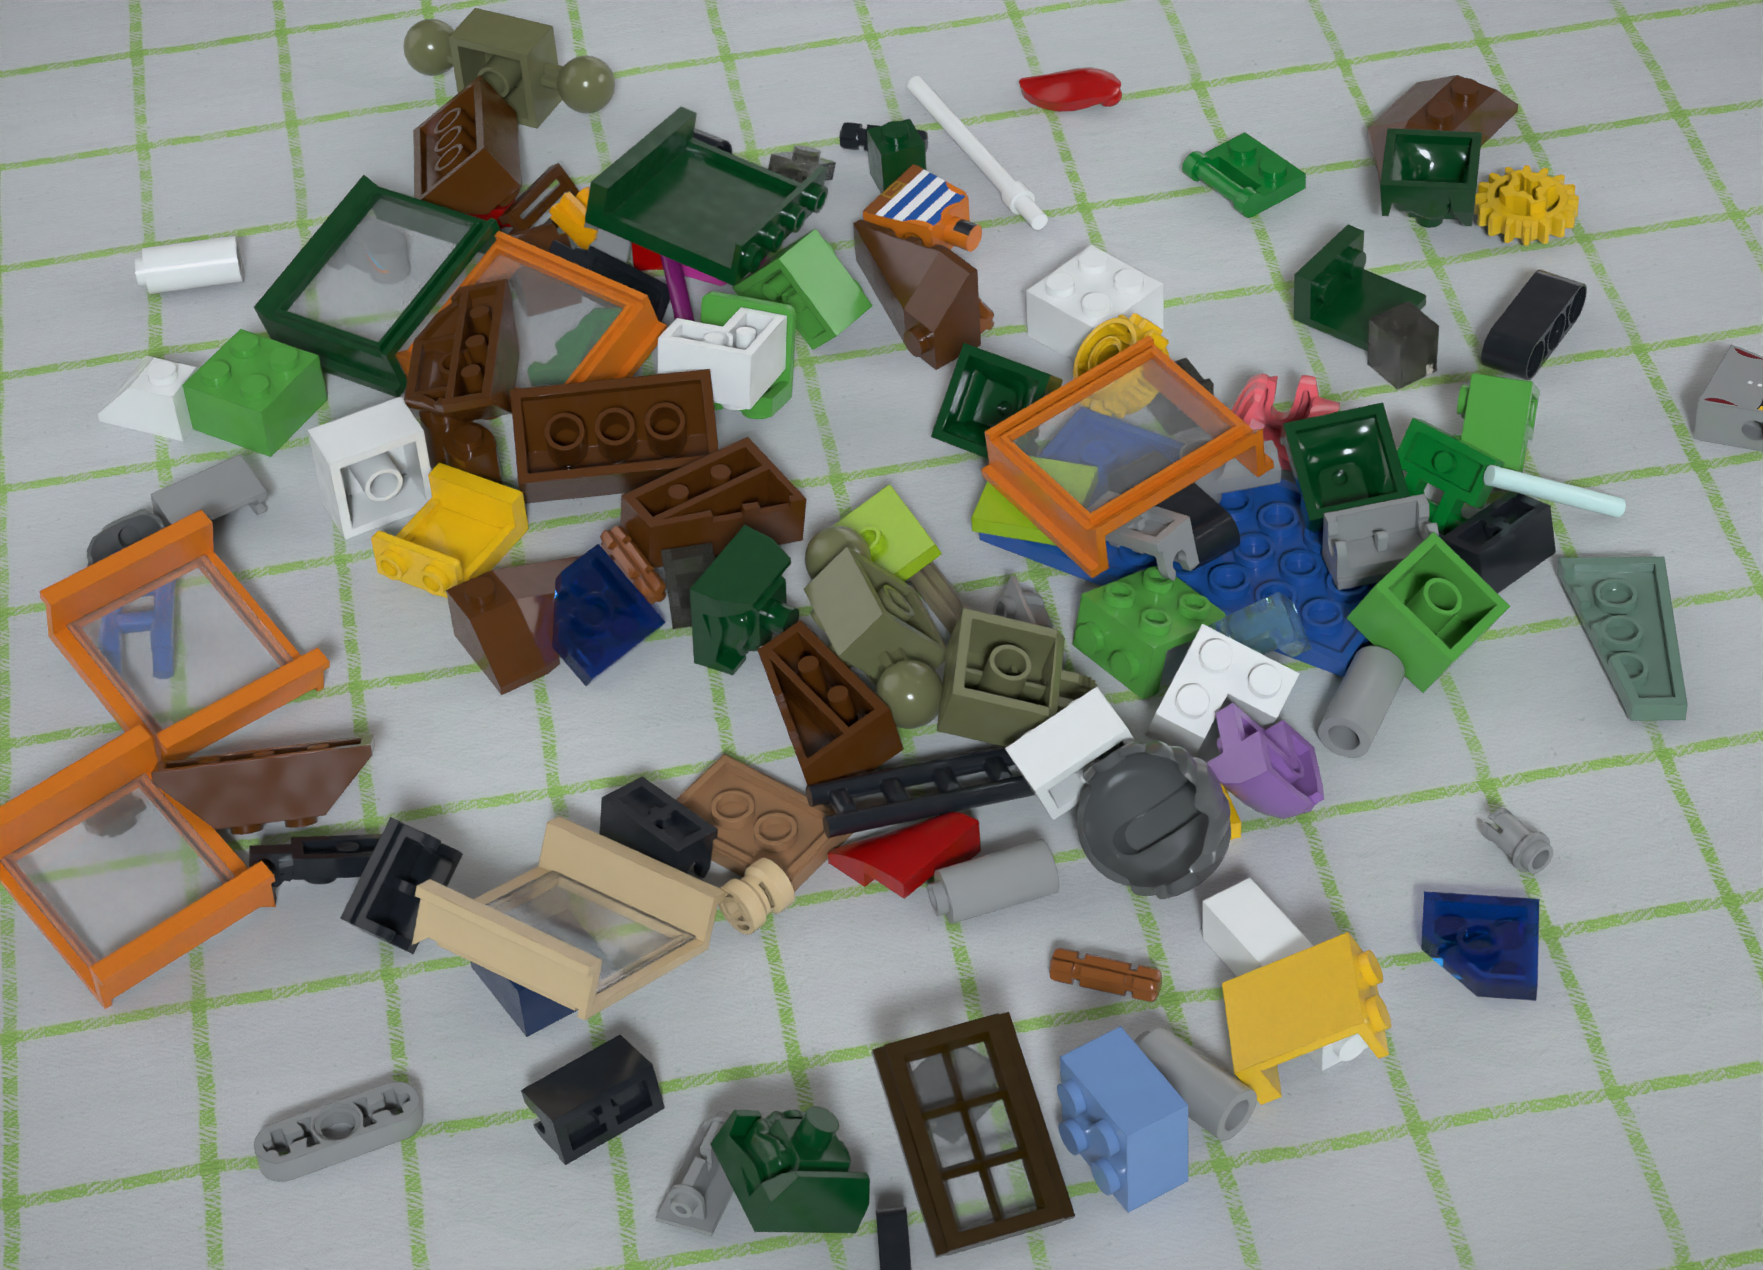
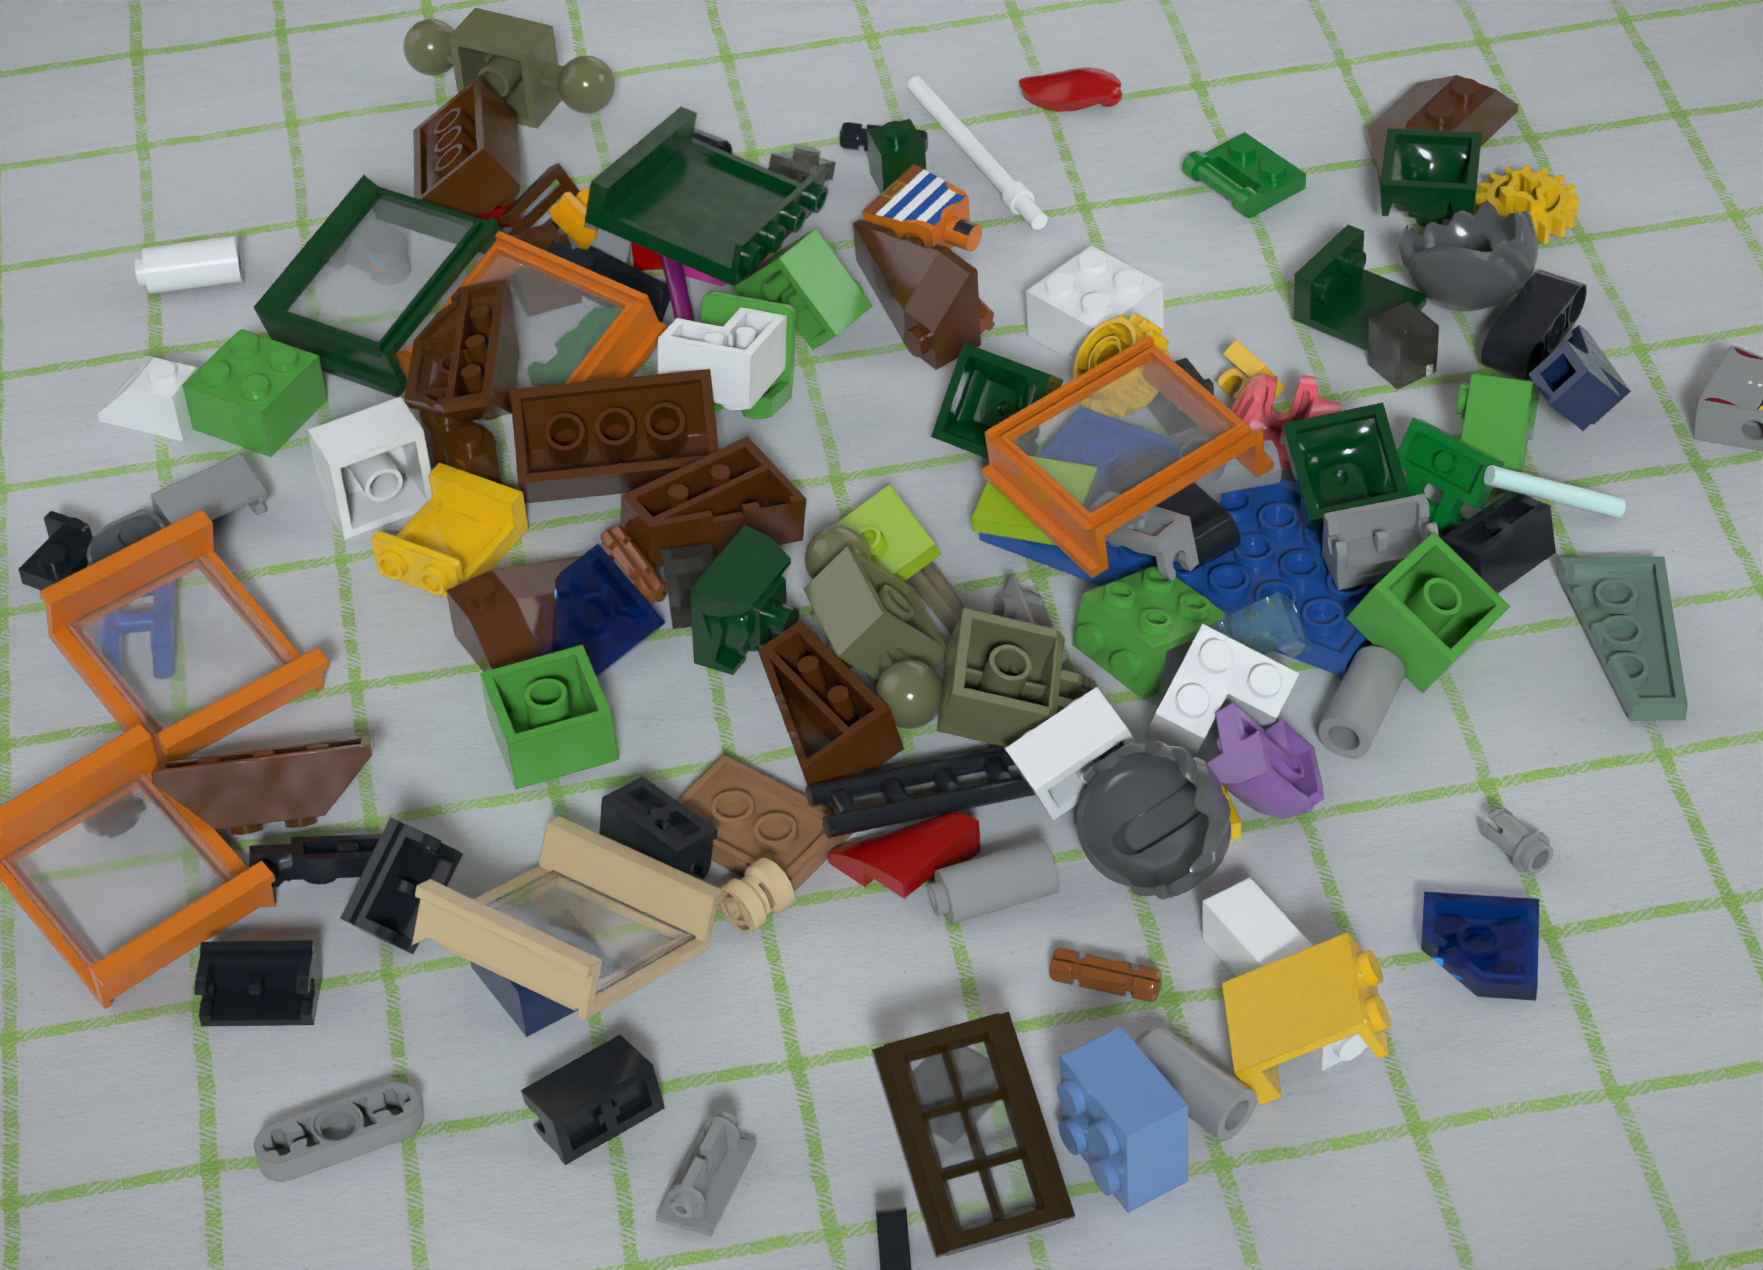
dark green brick [710,1106,870,1233] -> none
none -> black bracket [18,511,93,590]
none -> black hinge [194,940,322,1027]
none -> bright green brick [480,645,619,789]
none -> yellow tile [1217,340,1285,400]
none -> dark grey piece [1399,201,1538,311]
none -> dark blue arch [1528,325,1631,431]

